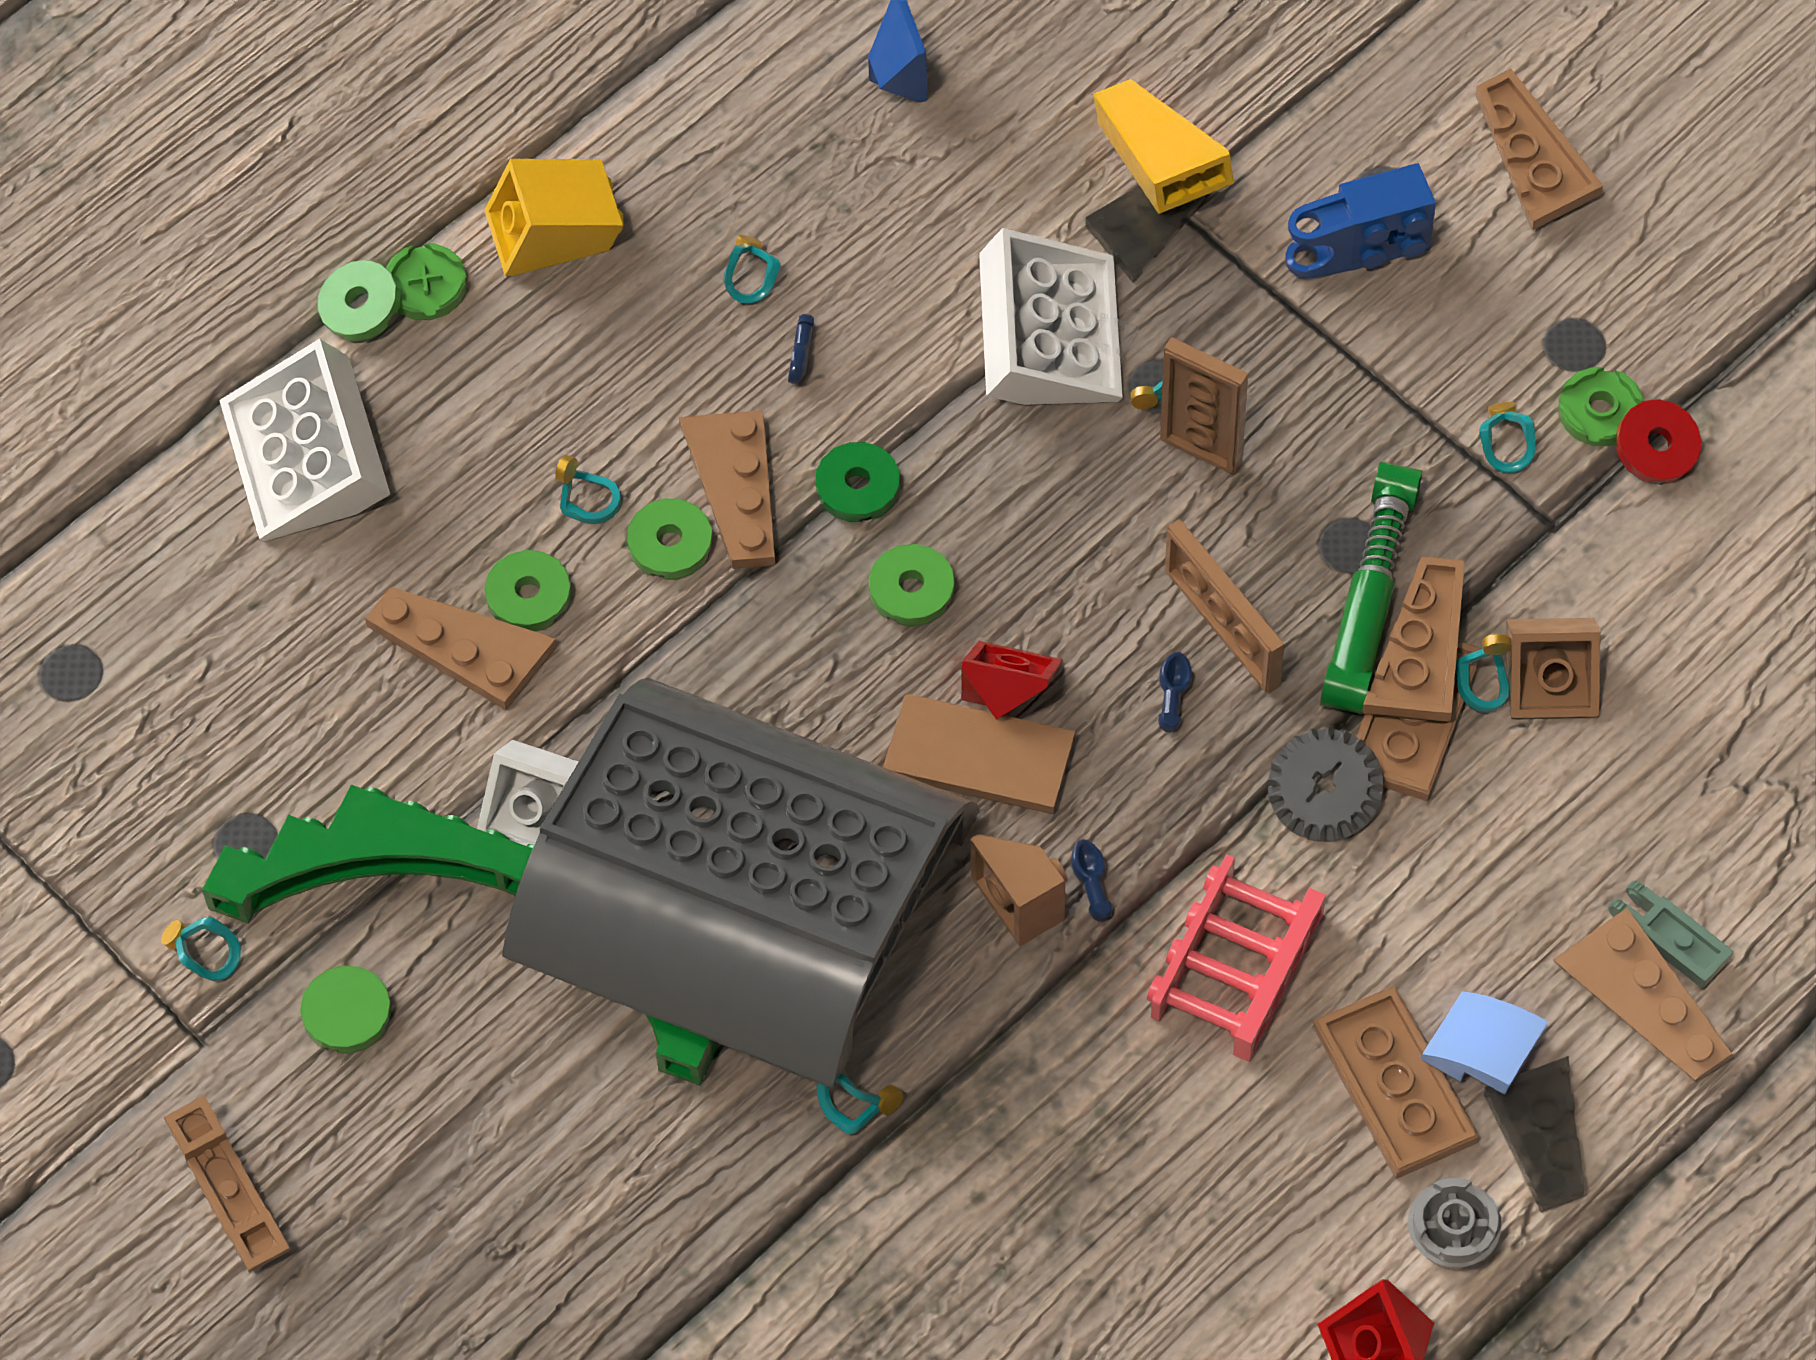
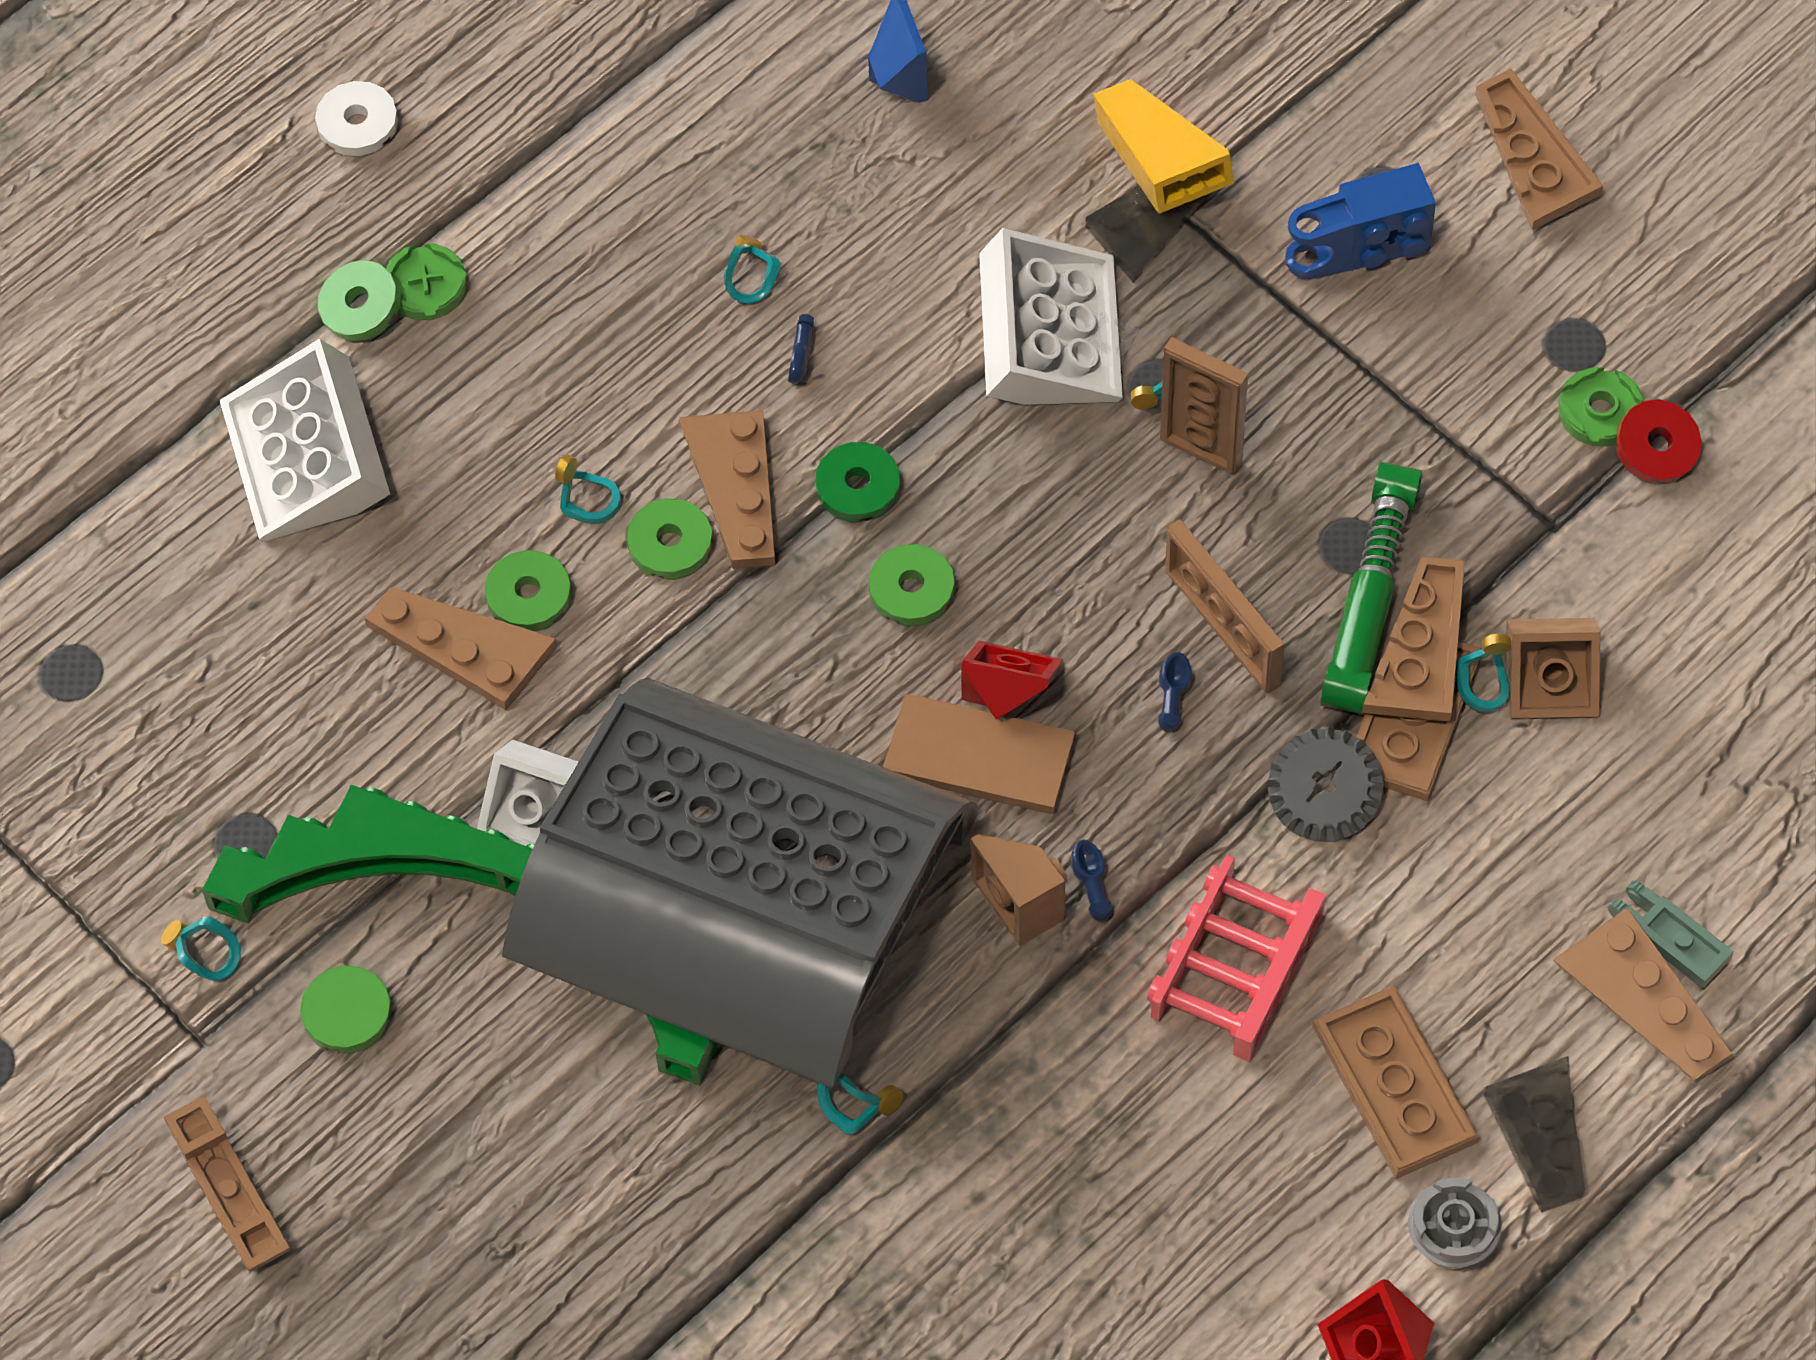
yellow slope [485,159,624,276] -> none
light blue slope [1420,991,1548,1095] -> none
teal piece [1479,402,1536,473] -> none
none -> white tile [315,81,398,156]

